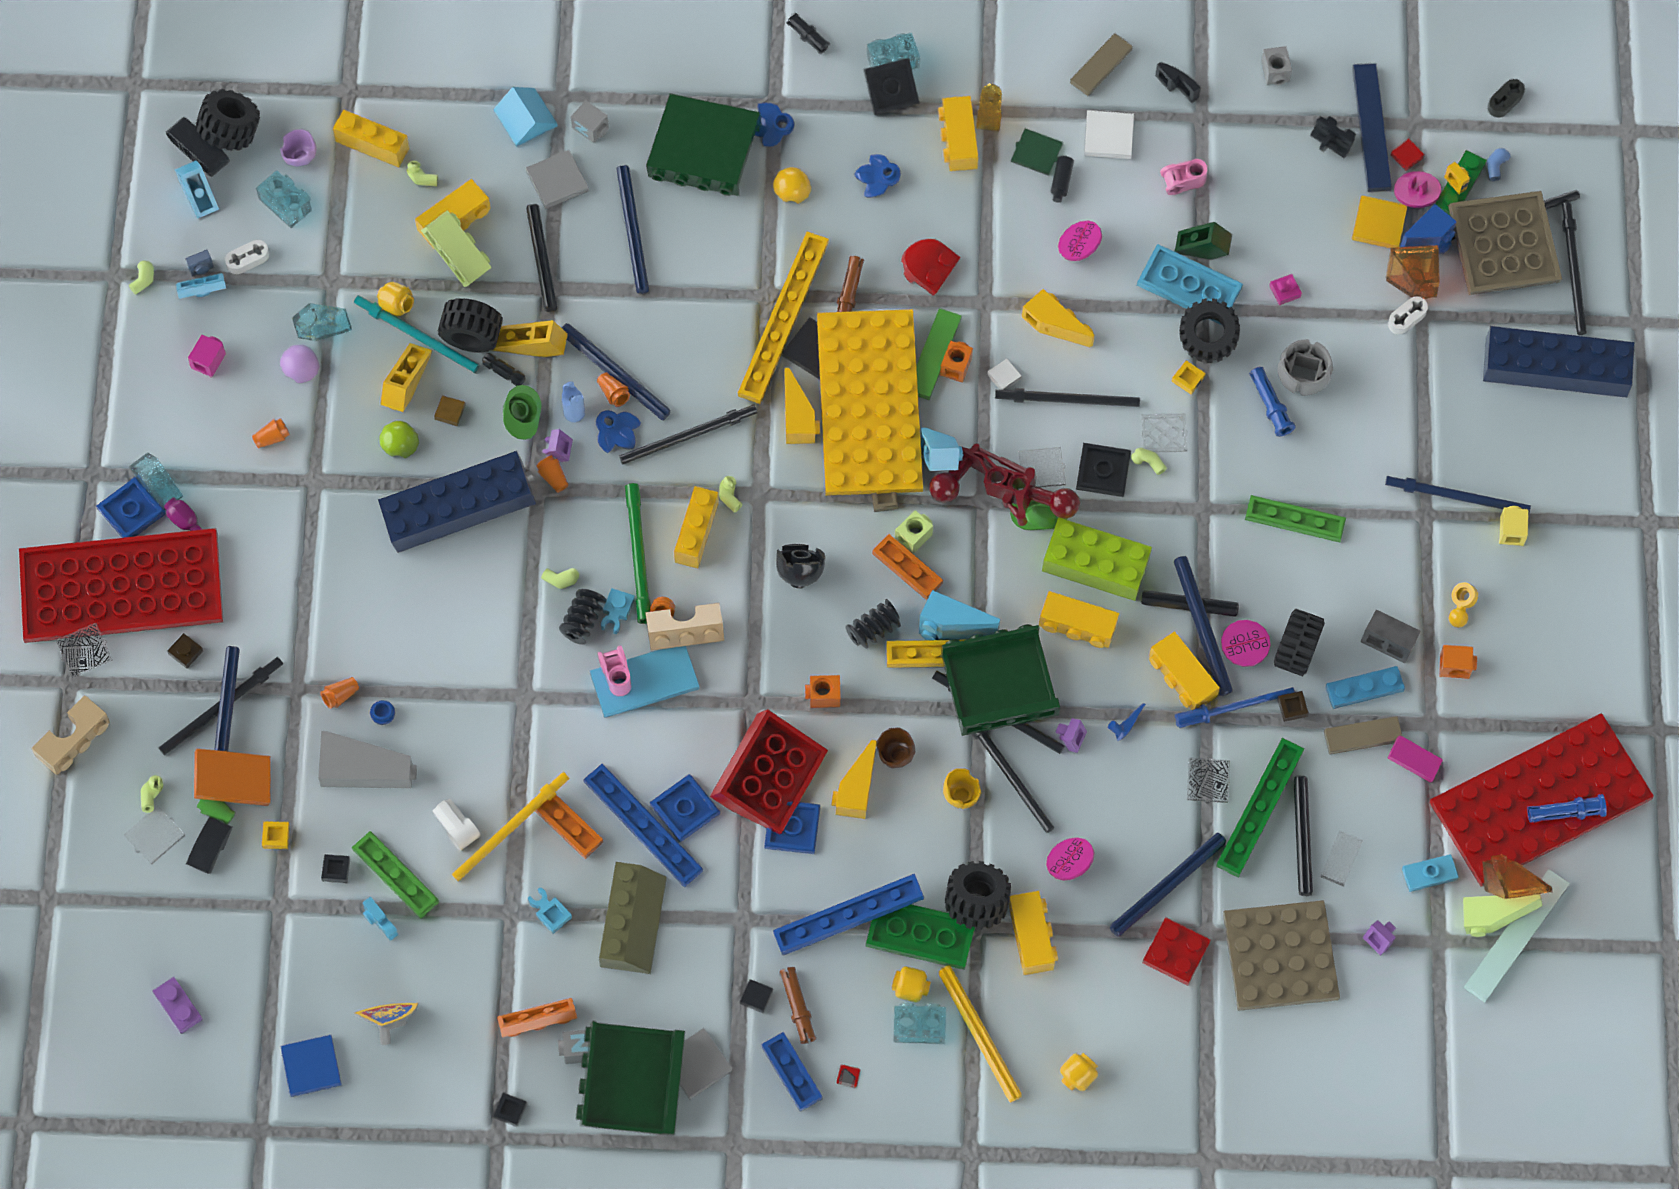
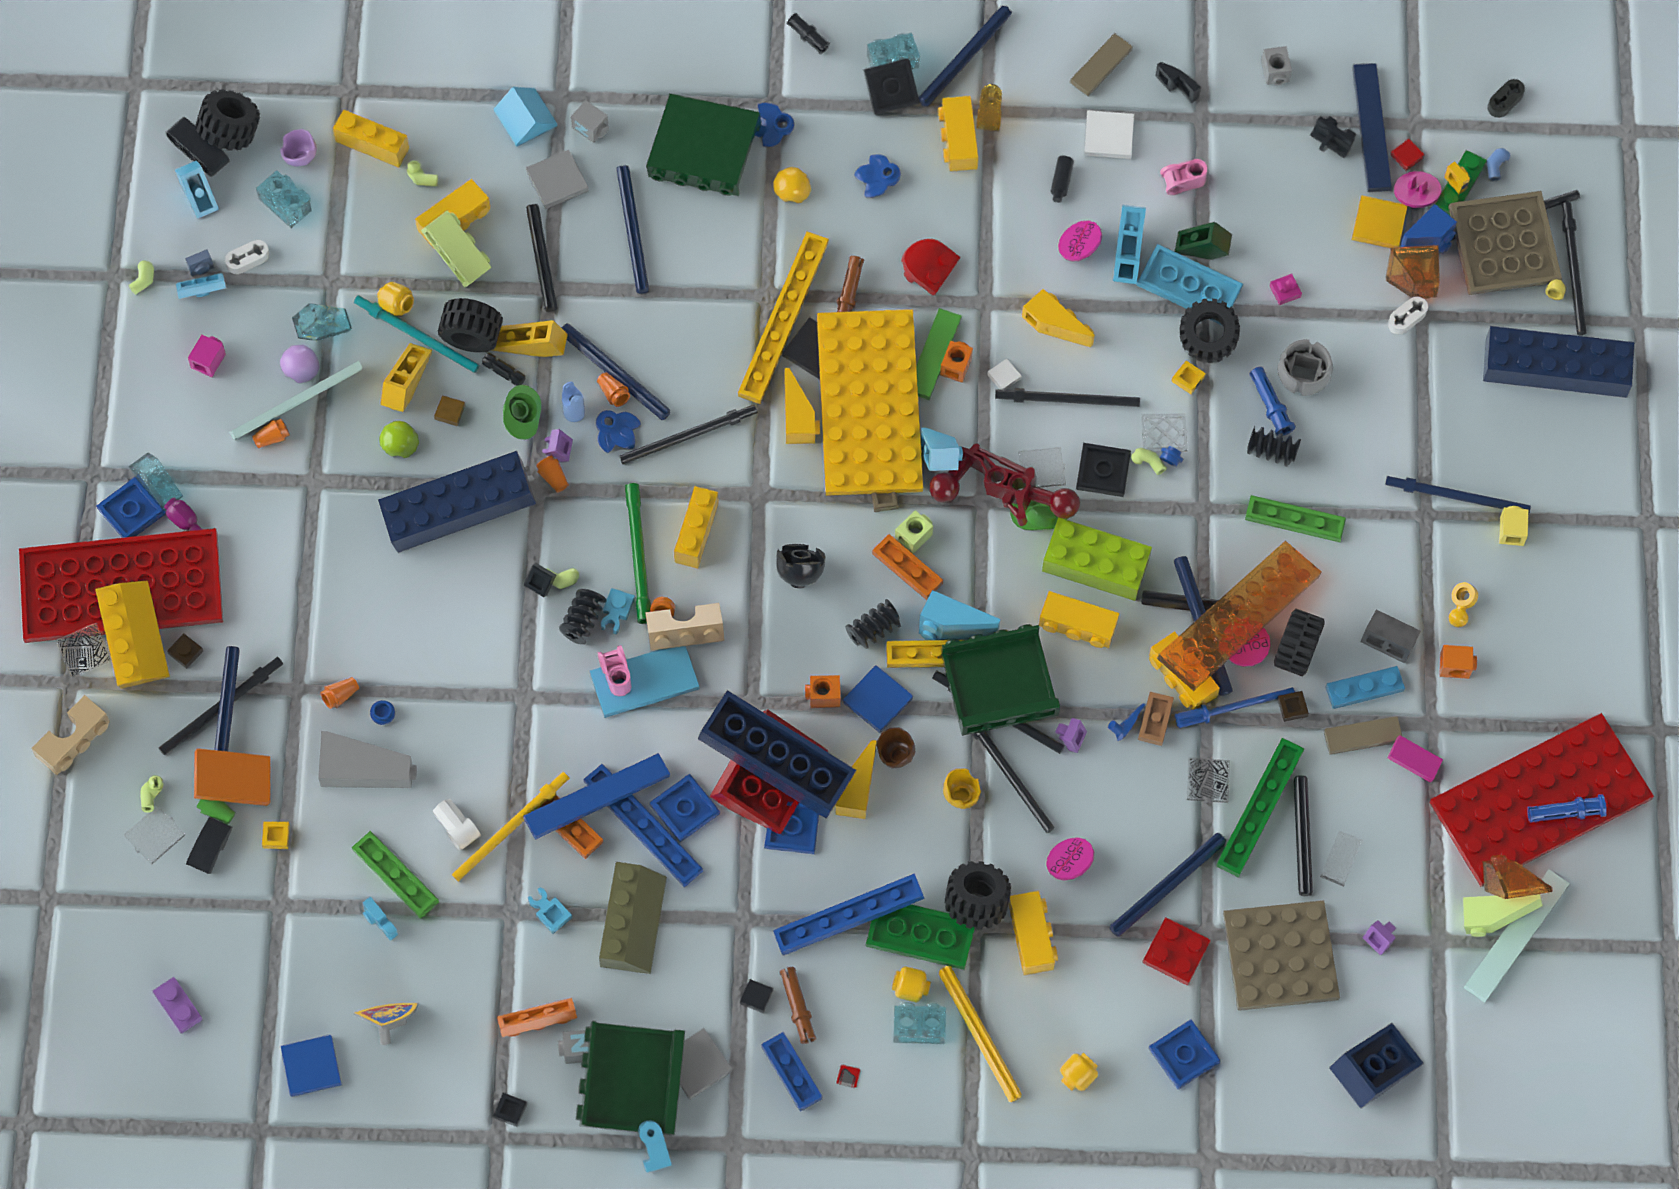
black plate [321,854,350,883] -> none
yellowish green arm [719,476,742,513] -> none
clear green piece [1011,128,1063,176] -> none
medium azure plate [1402,854,1459,892] -> none
none -> yellow slope [95,581,170,689]
none -> light aqua tile [229,361,363,440]
none -> black tile [524,563,556,597]
none -> blue tile [524,753,670,840]
none -> medium azure leg [638,1120,672,1173]
none -> dark blue brick [698,690,856,819]
none -> blue tile [843,665,913,733]
none -> dark blue axle [919,5,1012,107]
none -> medium azure arch [1113,204,1146,284]
none -> medium nougat plate [1138,692,1174,746]
none -> blue tile [1148,1019,1221,1090]
none -> clear orange plate [1157,540,1322,691]
none -> blue plate [1160,446,1184,467]
none -> black piece [1247,426,1301,467]
none -> dark blue slope [1329,1023,1424,1109]
none -> light yellow hinge [1545,279,1566,300]

